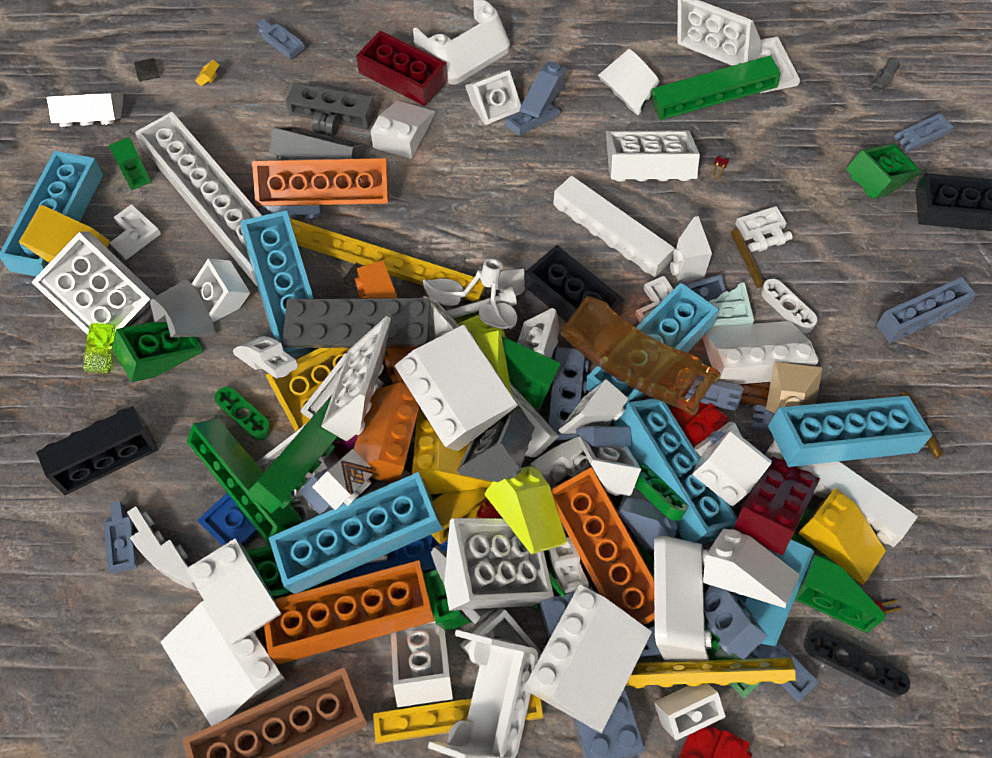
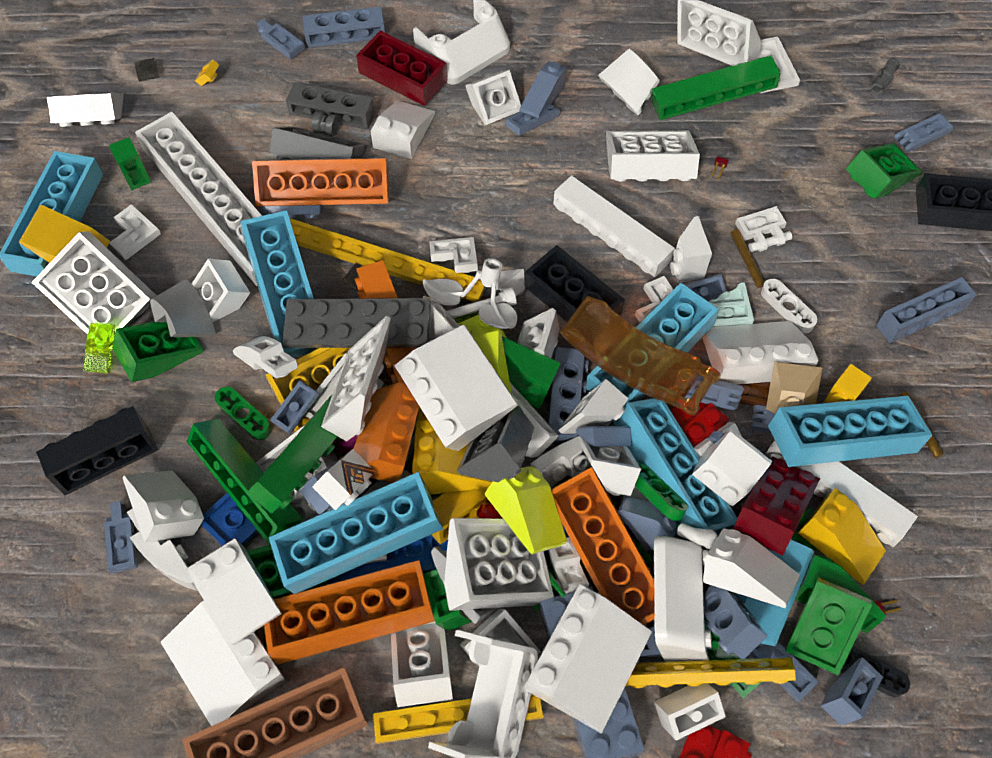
none -> white slope [123,470,204,542]
none -> sand blue slope [270,380,320,434]
none -> sand blue brick [303,6,385,48]
none -> white plate [429,237,478,273]
none -> white arm [677,523,718,549]
none -> green plate [785,577,872,675]
none -> sand blue slope [821,658,883,726]
none -> yellow brick [823,364,872,403]

